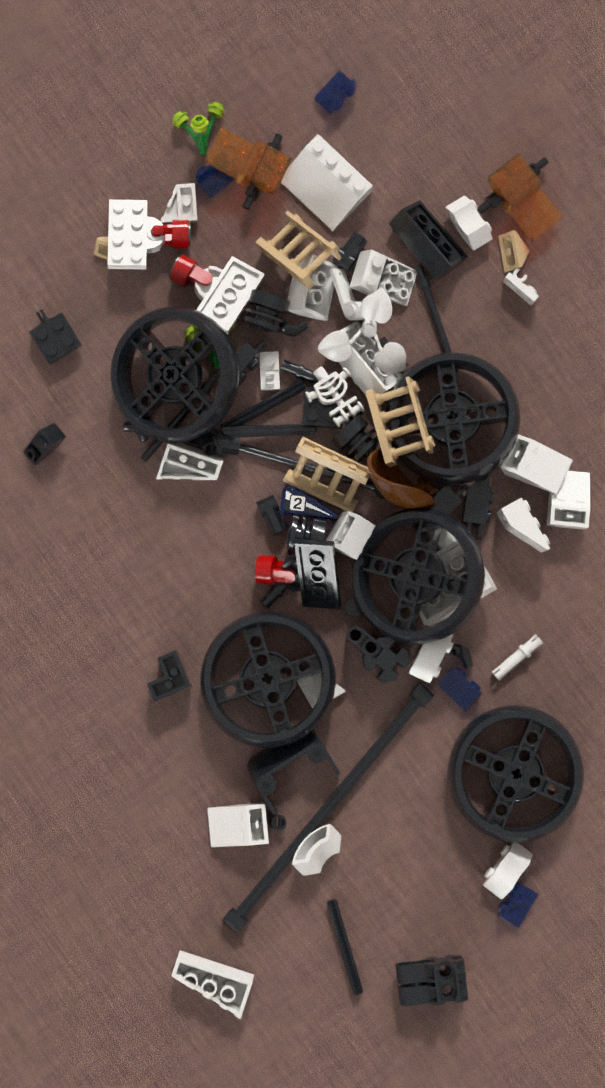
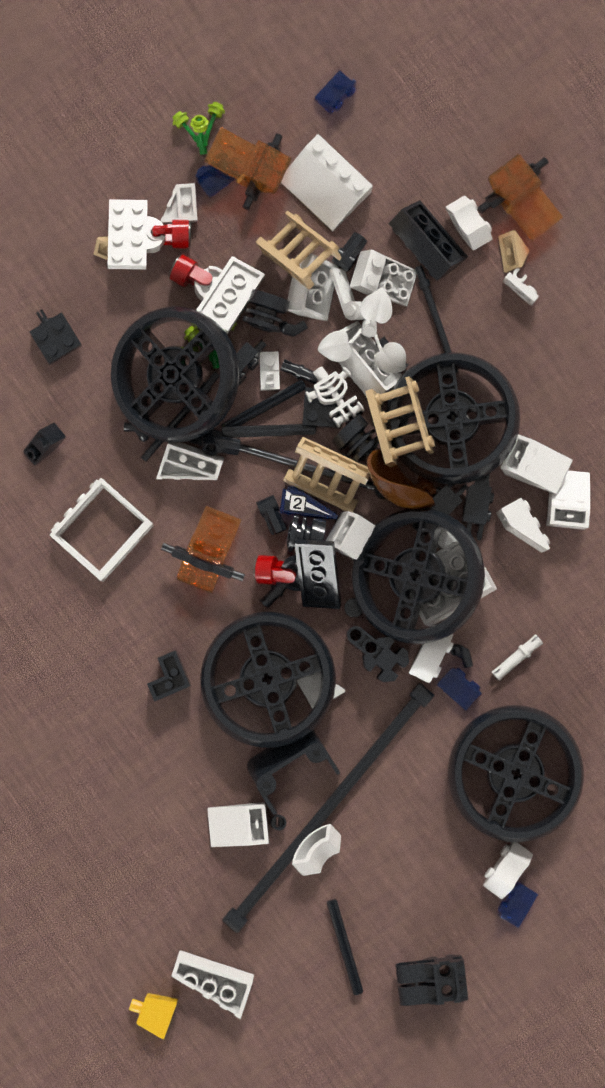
none -> white window [50,478,154,582]
none -> yellow torso [129,993,178,1039]
none -> clear orange piece [161,506,245,593]

